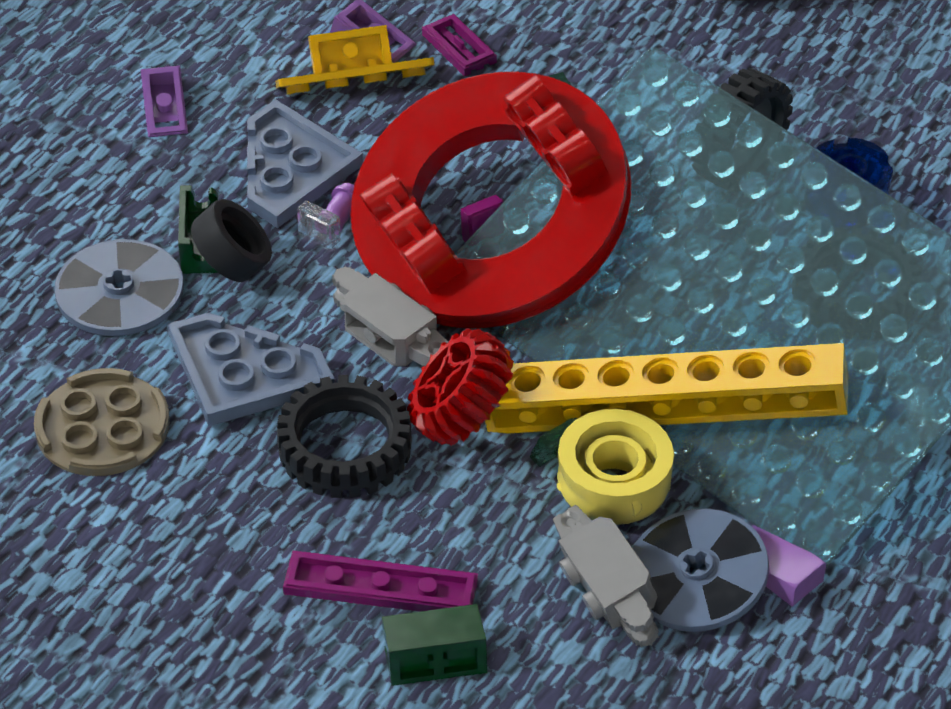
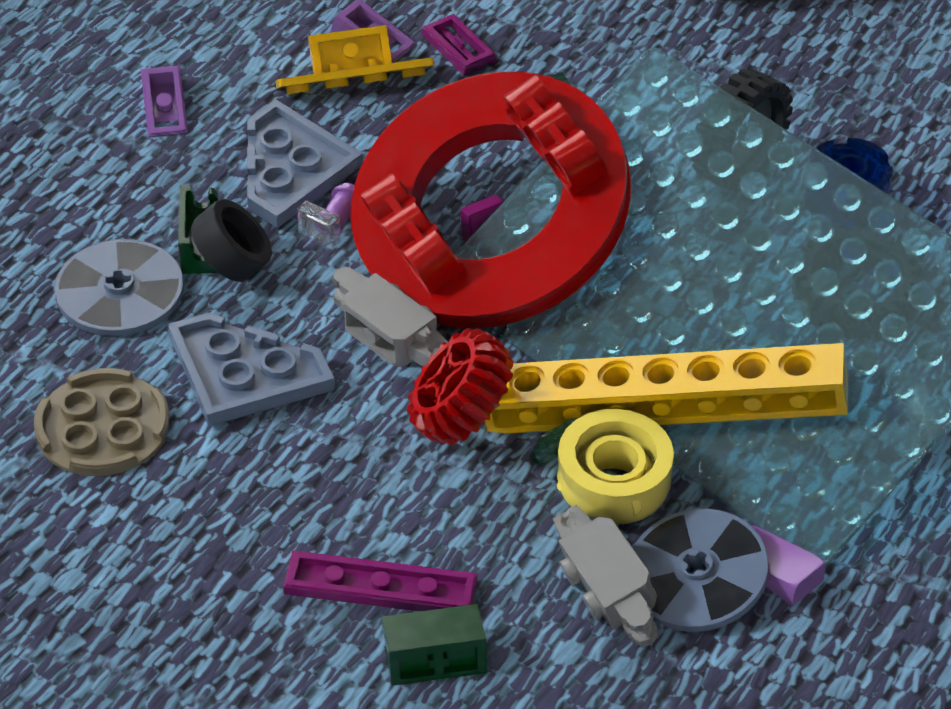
black tyre [277,375,412,498] -> none

